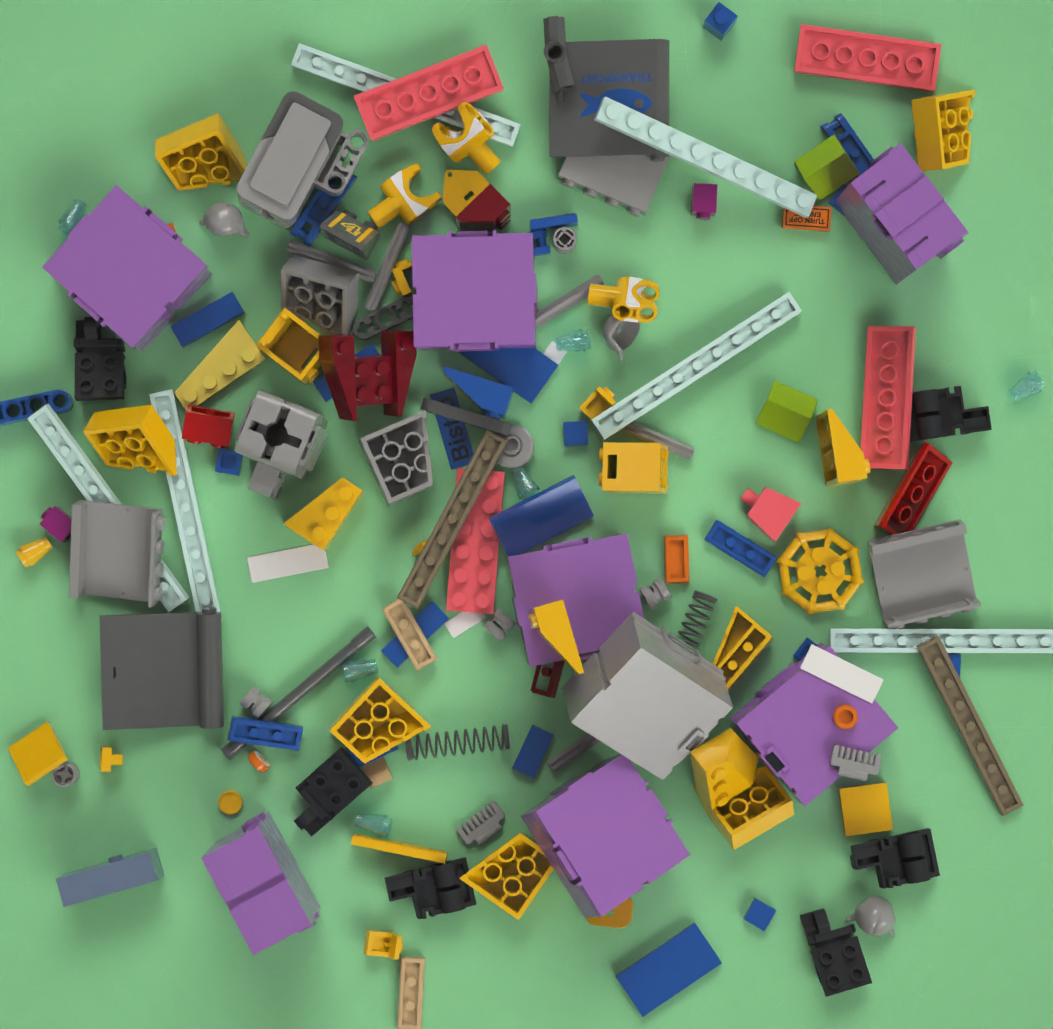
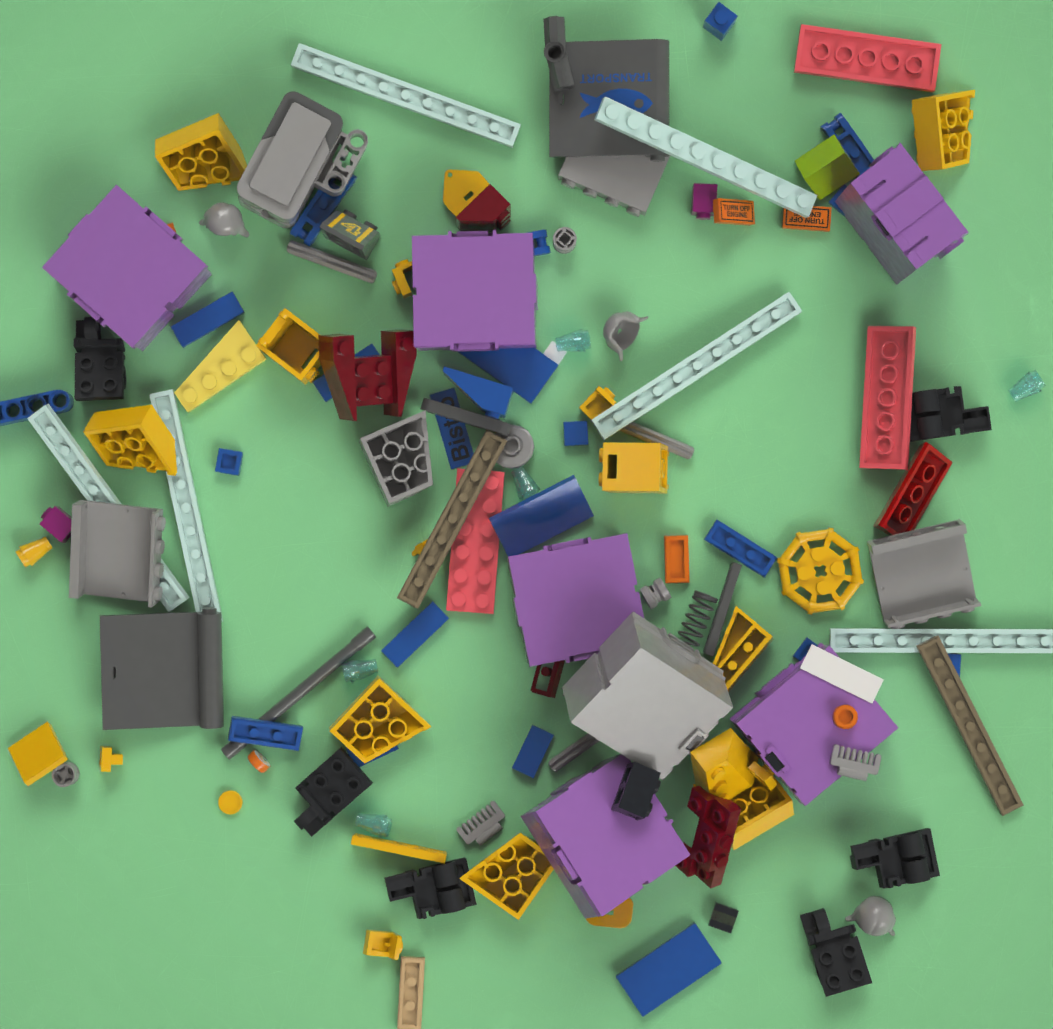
sand blue brick [56,848,164,907] -> none
clear light blue cone [58,199,87,234] -> none
red brick [182,405,235,448] -> none
medium lavender piece [201,811,320,955] -> none
light grey piece [235,390,328,500] -> none
light grey wheel [240,686,273,719] -> none
white sticker [247,544,329,583] -> none
light grey wedge [281,255,359,335] -> none
yellow wedge [283,477,364,551] -> none
dark grey beam [353,297,413,340] -> none
coral plate [354,44,504,142] -> none
tan slope [362,757,393,788] -> none
light grey axle [364,223,410,312] -> none
yellow connector [367,164,442,229] -> none
tan tile [382,599,438,671] -> none
dark grey piece [405,724,510,761] -> none
yellow connector [432,102,501,174] -> none
white sticker [445,612,486,638] -> none
light grey wheel [483,609,516,641] -> none
yellow slope [528,600,584,674] -> none
blue tile [530,213,578,232] -> none
light grey axle [535,275,605,329] -> none
yellow connector [588,277,660,323] -> none
coral torso [740,487,801,542] -> none
blue tile [743,898,776,931] -> none
lime slope [755,380,818,443] -> none
yellow slope [815,409,870,487] -> none
yellow tile [838,782,893,836] -> none
none -> black hinge [611,762,661,821]
none -> dark red bracket [675,785,741,889]
none -> dark grey tile [703,563,742,656]
none -> tile [708,902,739,933]
none -> orange tile [713,198,755,226]
none -> yellow plate [748,761,777,791]

